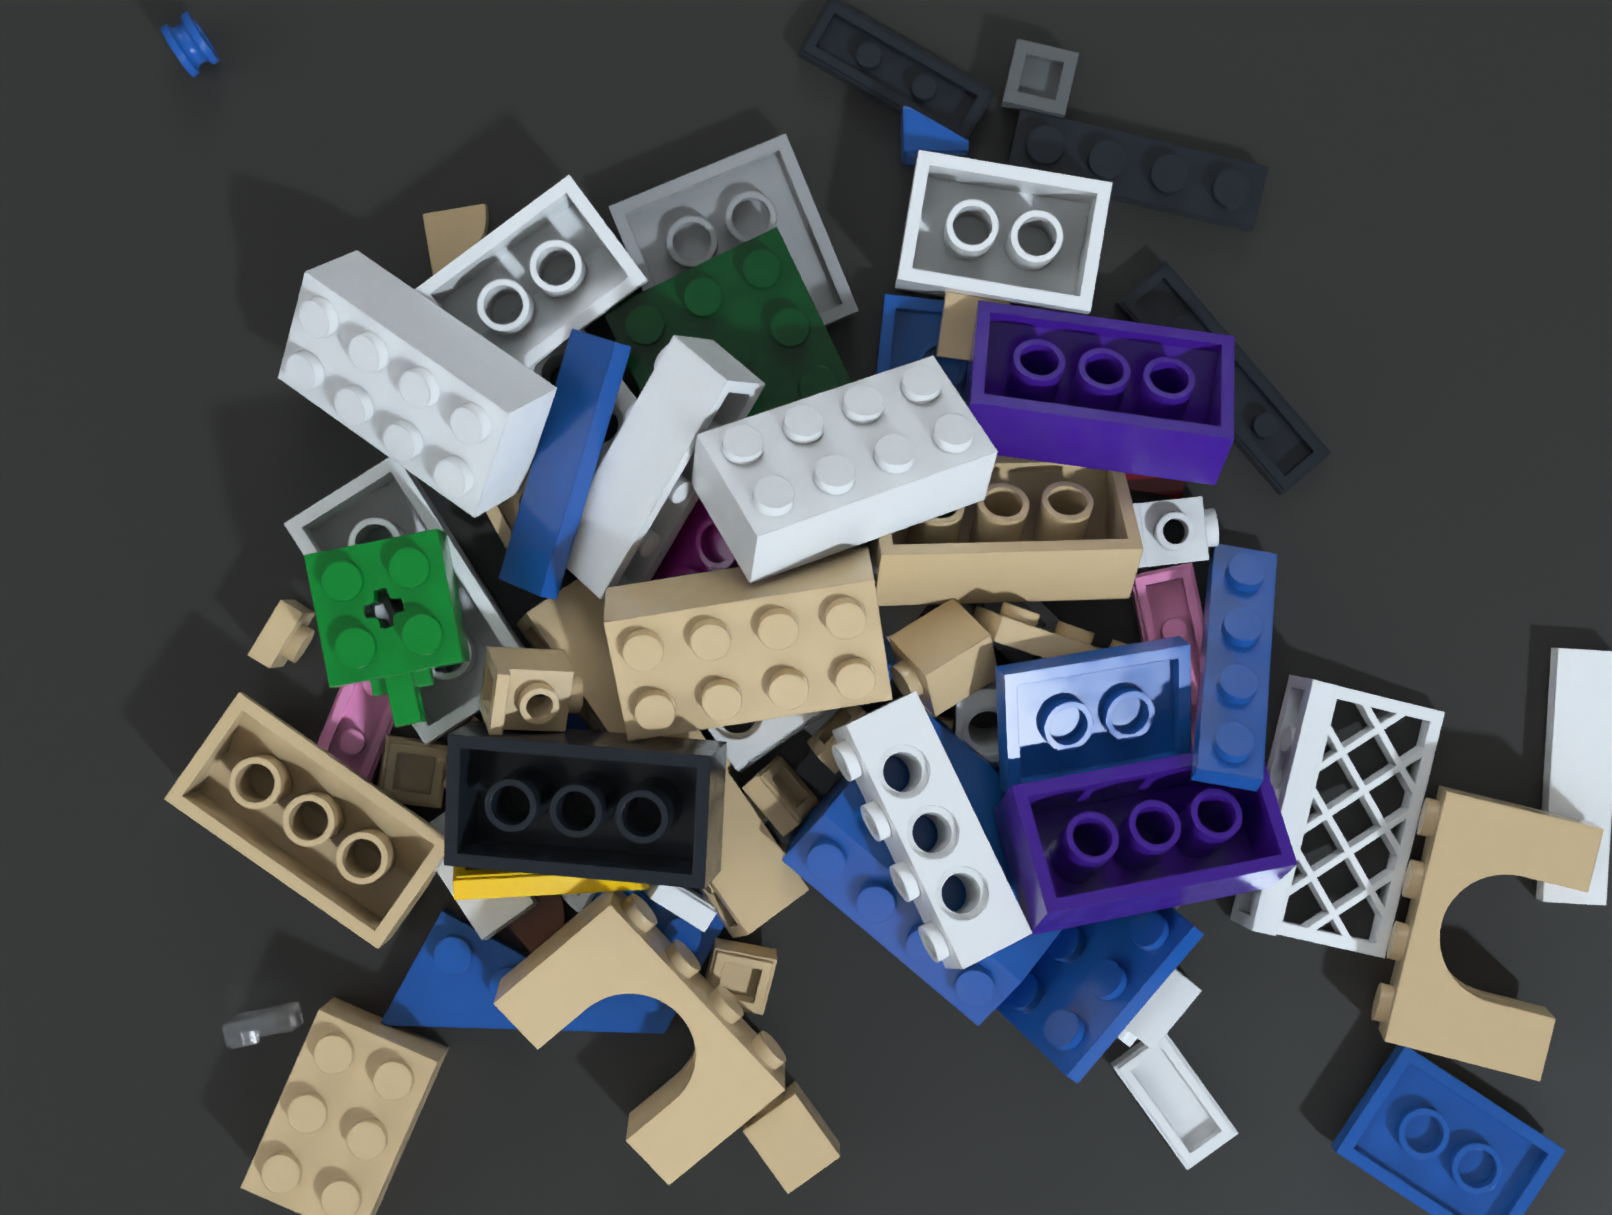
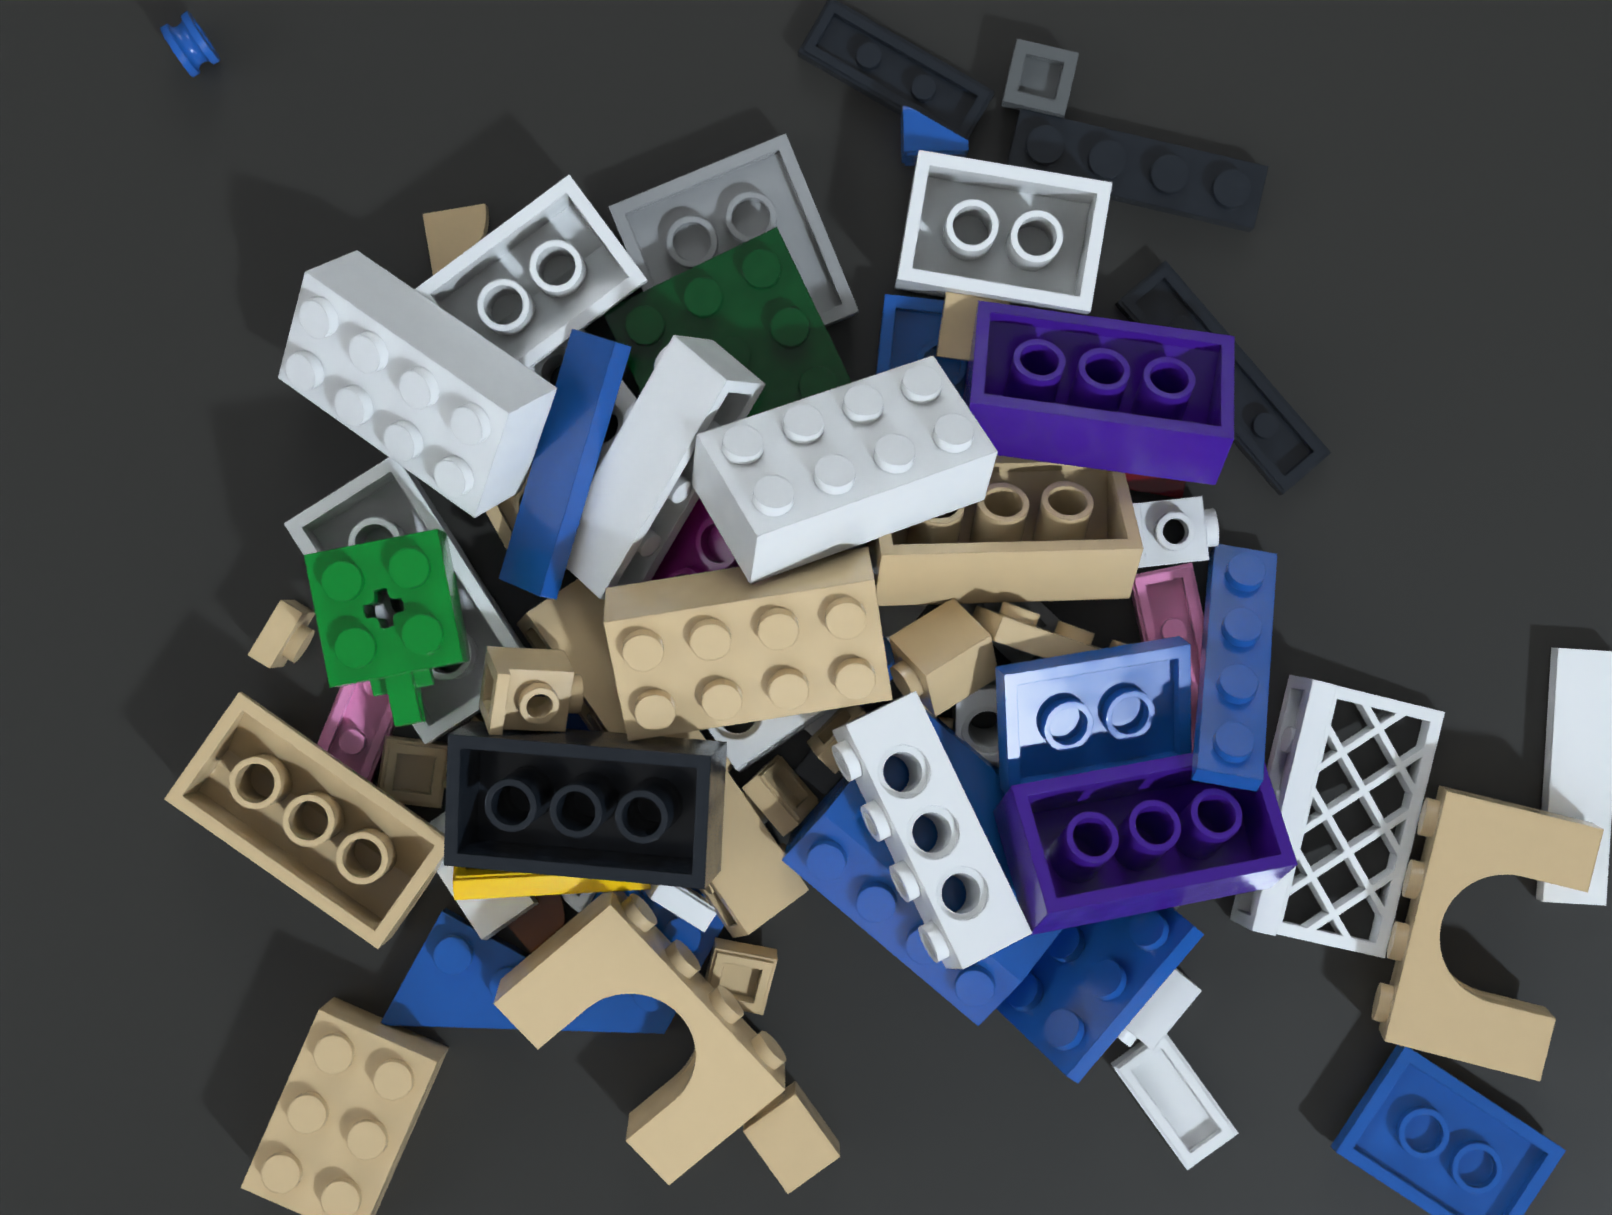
clear tile [222,1001,303,1049] -> none

